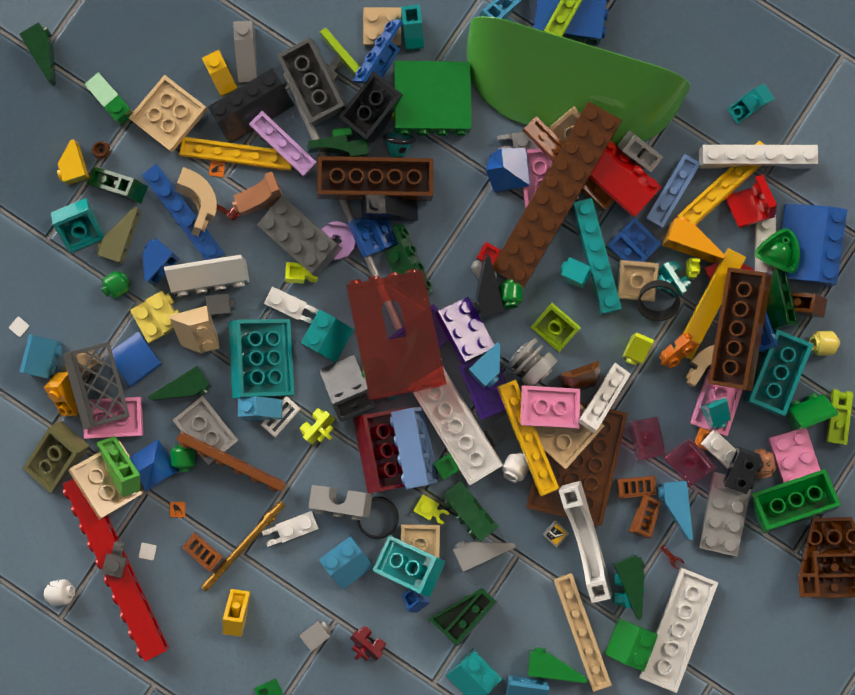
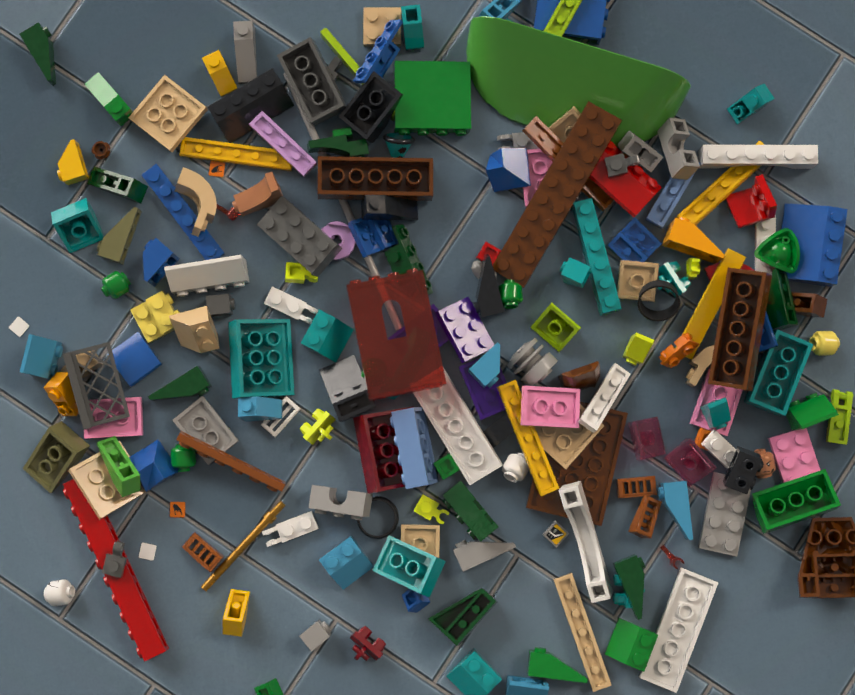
none -> dark grey plate [604,153,640,178]
none -> light grey arch [657,118,700,180]

